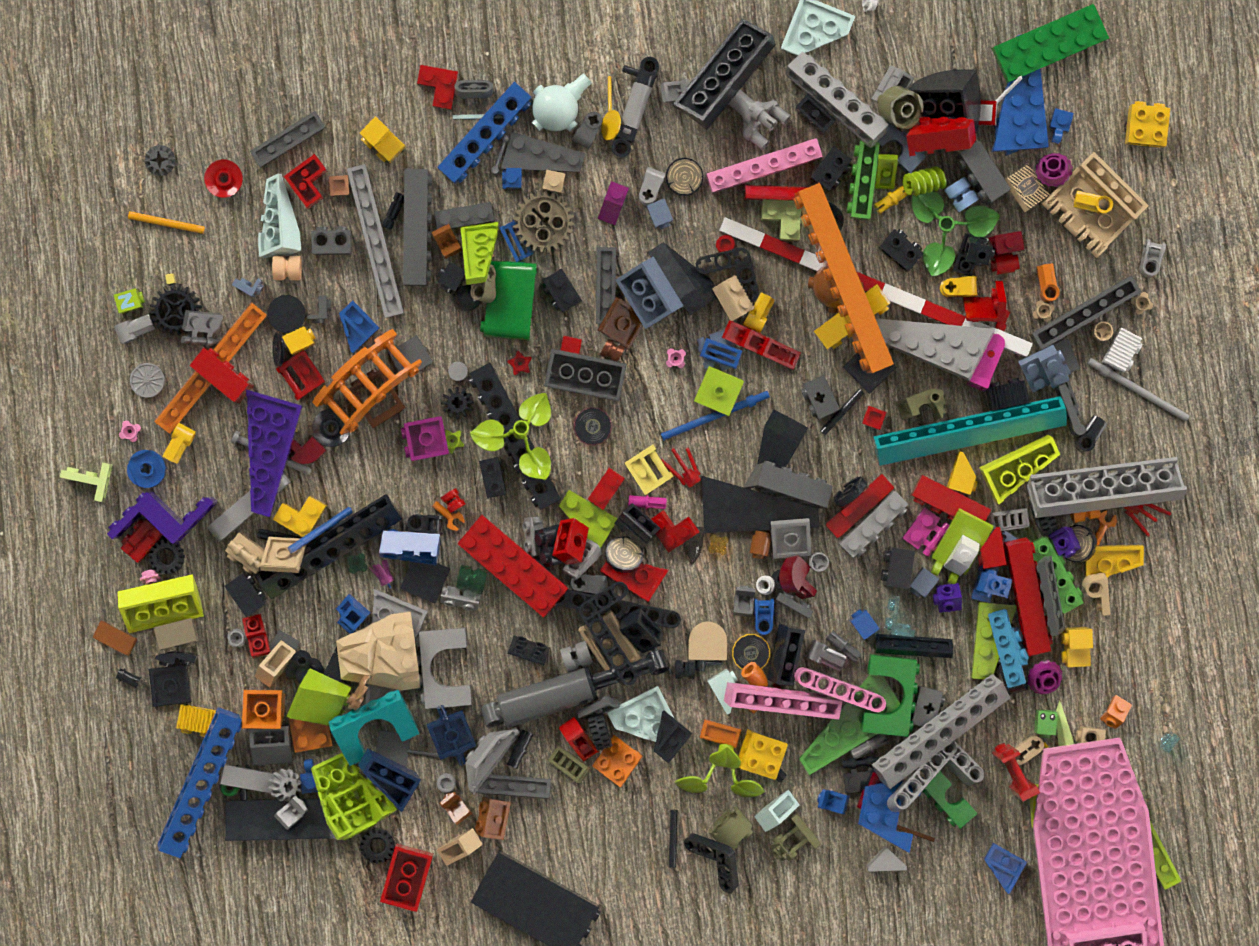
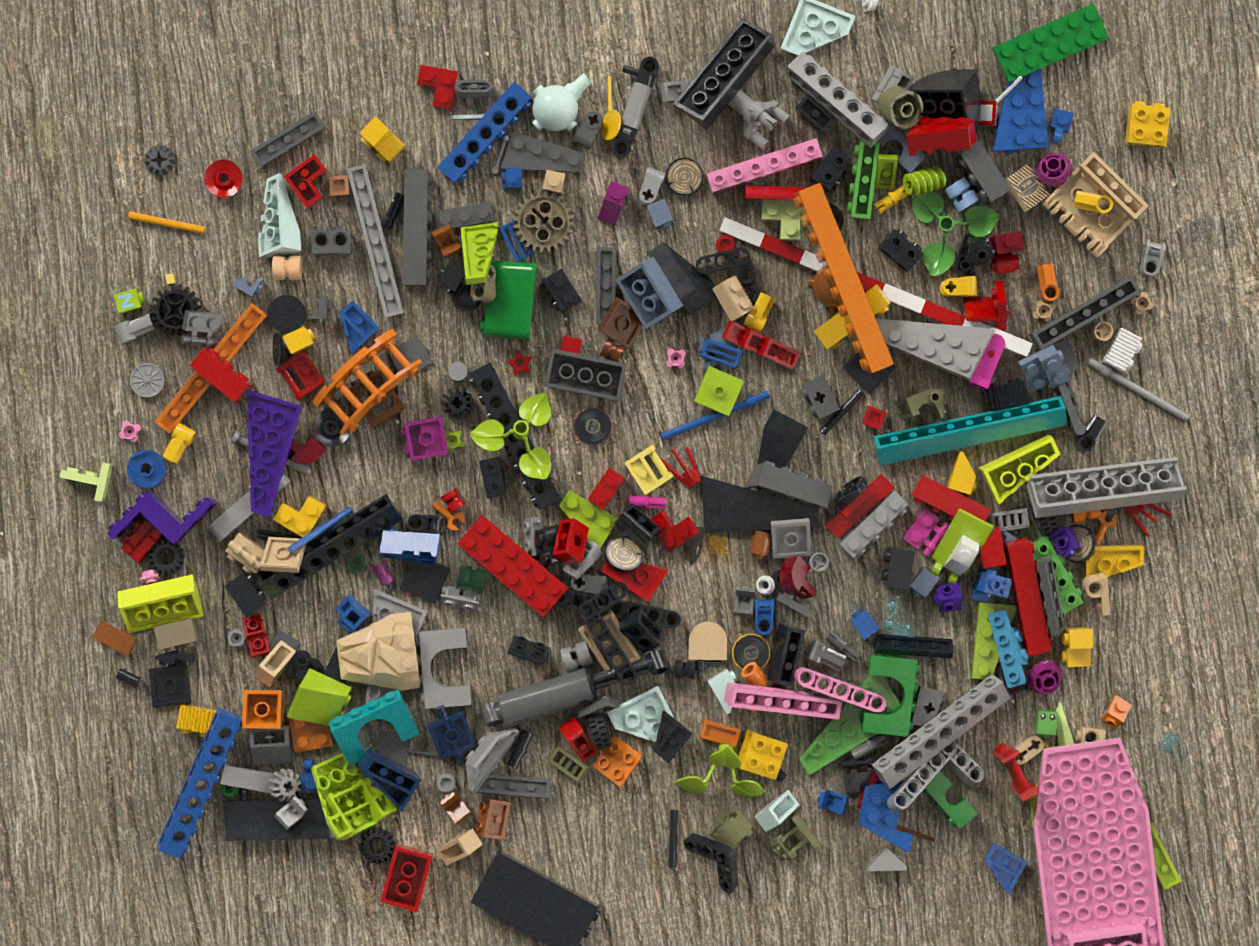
medium nougat plate [347,675,370,711] -> none

